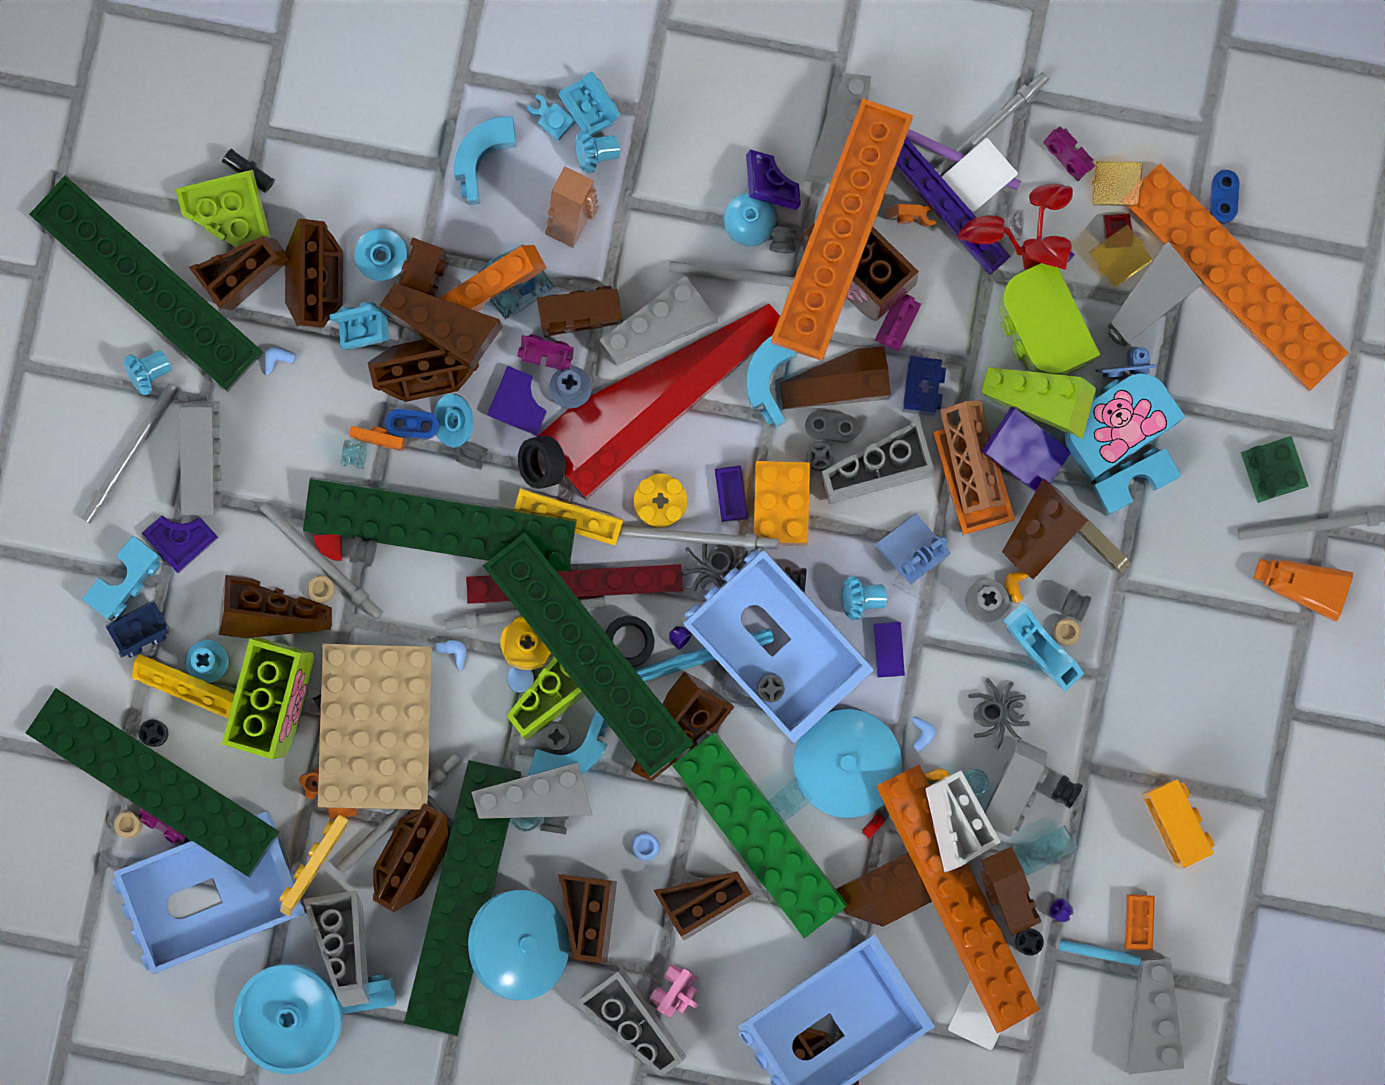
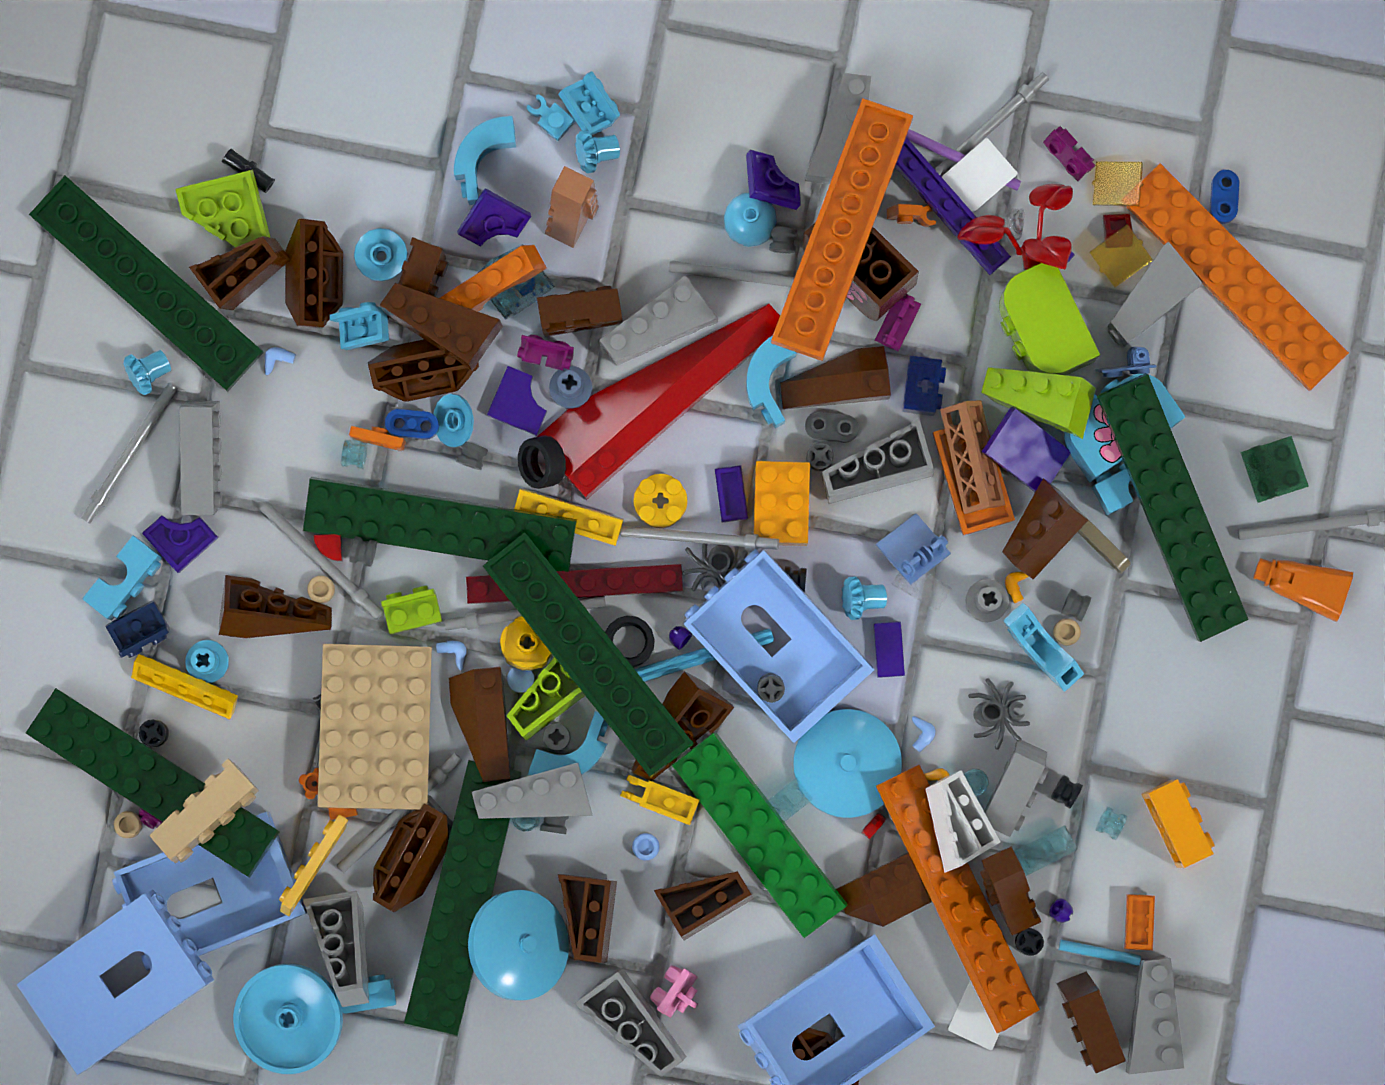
lime brick [221,638,314,759] -> none
none -> light blue panel [16,890,214,1075]
none -> tan wedge [149,759,259,863]
none -> lime bracket [381,585,443,635]
none -> reddish brown wedge [449,667,511,782]
none -> dark purple tile [457,188,531,247]
none -> yellow hinge [620,775,699,825]
none -> reddish brown wedge [1056,971,1126,1073]
none -> clear light blue wheel [1095,807,1127,840]
none -> dark green plate [1097,373,1249,642]

